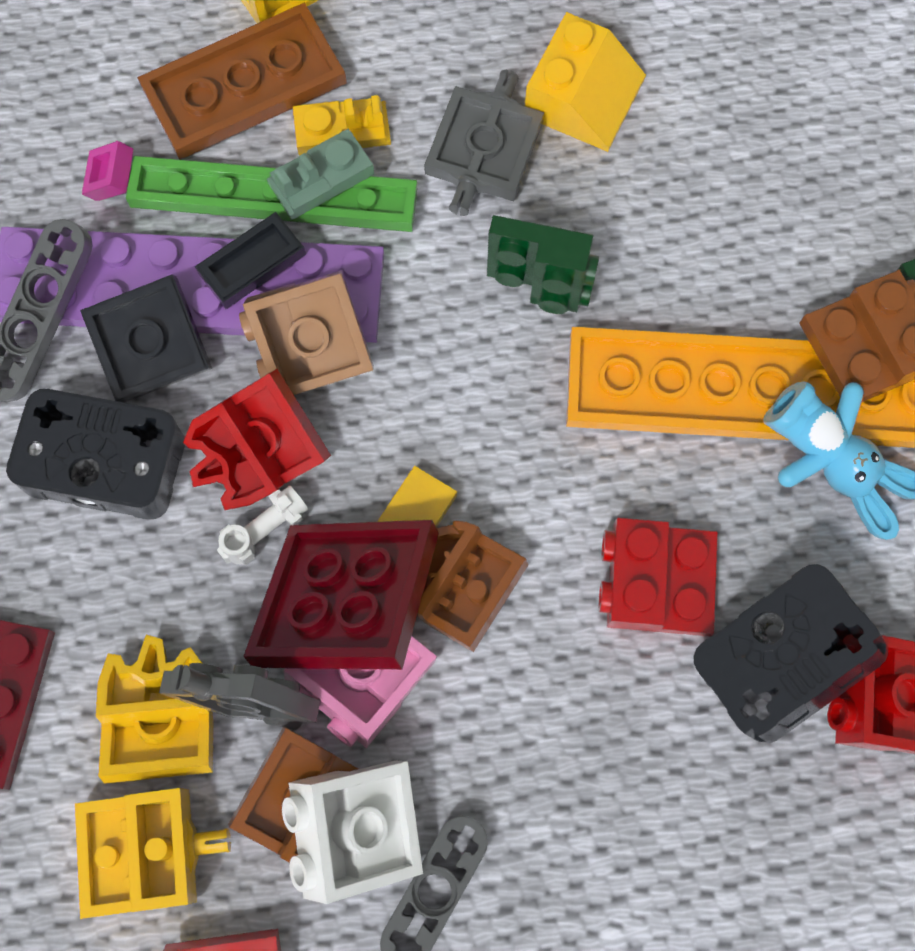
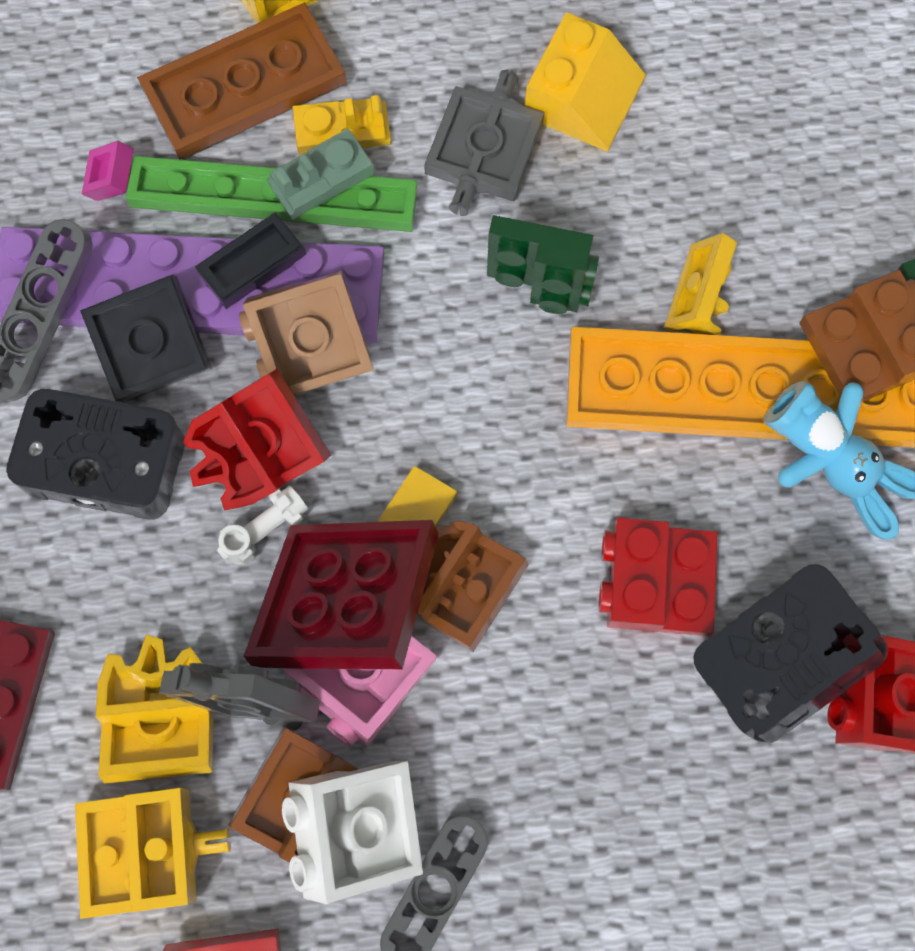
none -> yellow plate [664,233,737,335]

